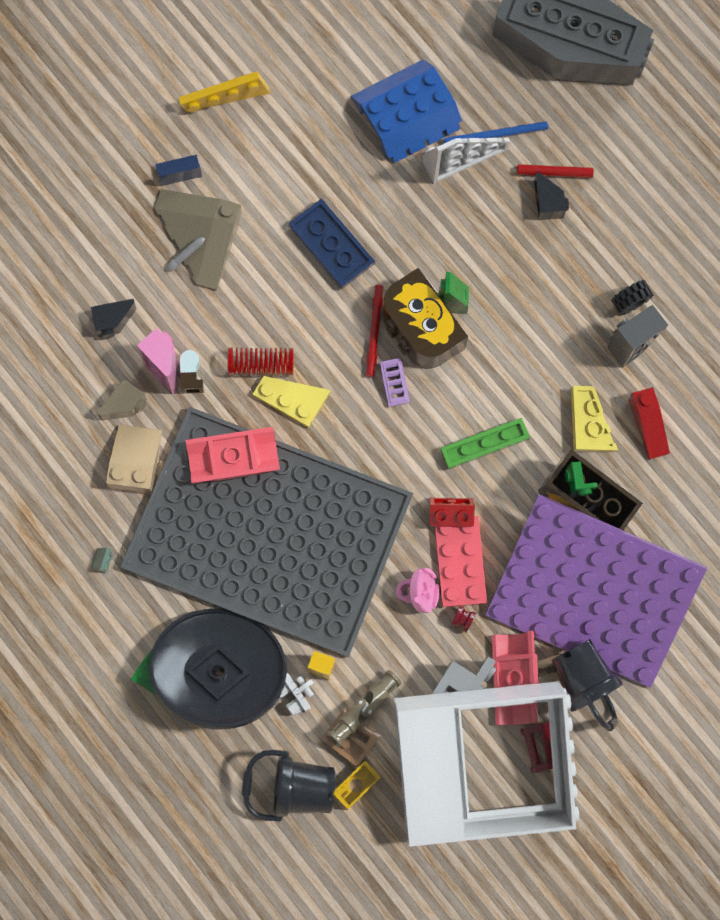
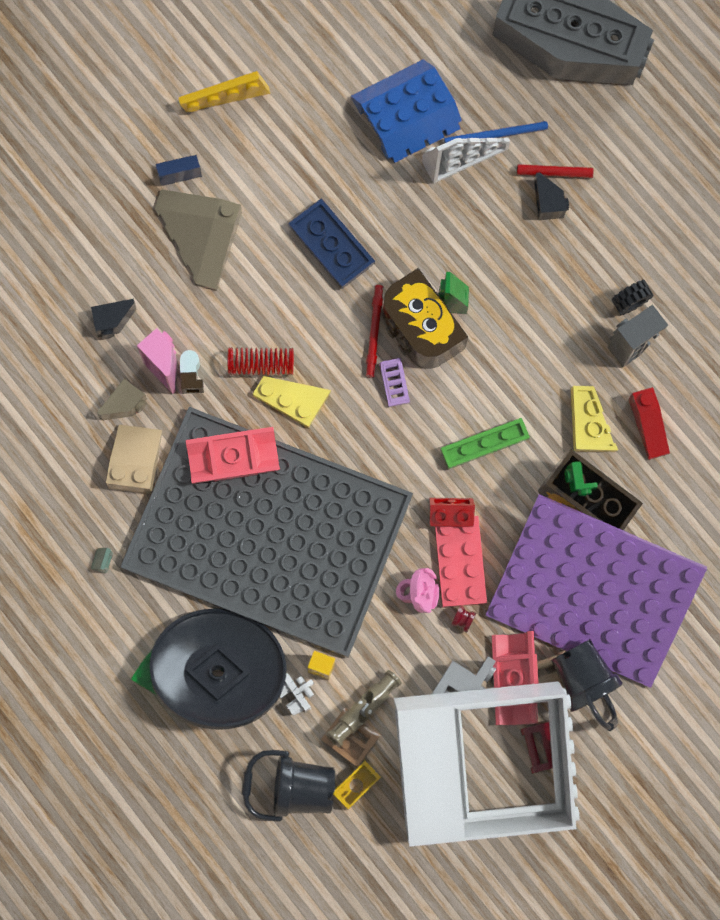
light grey piece [165,237,205,272] -> none

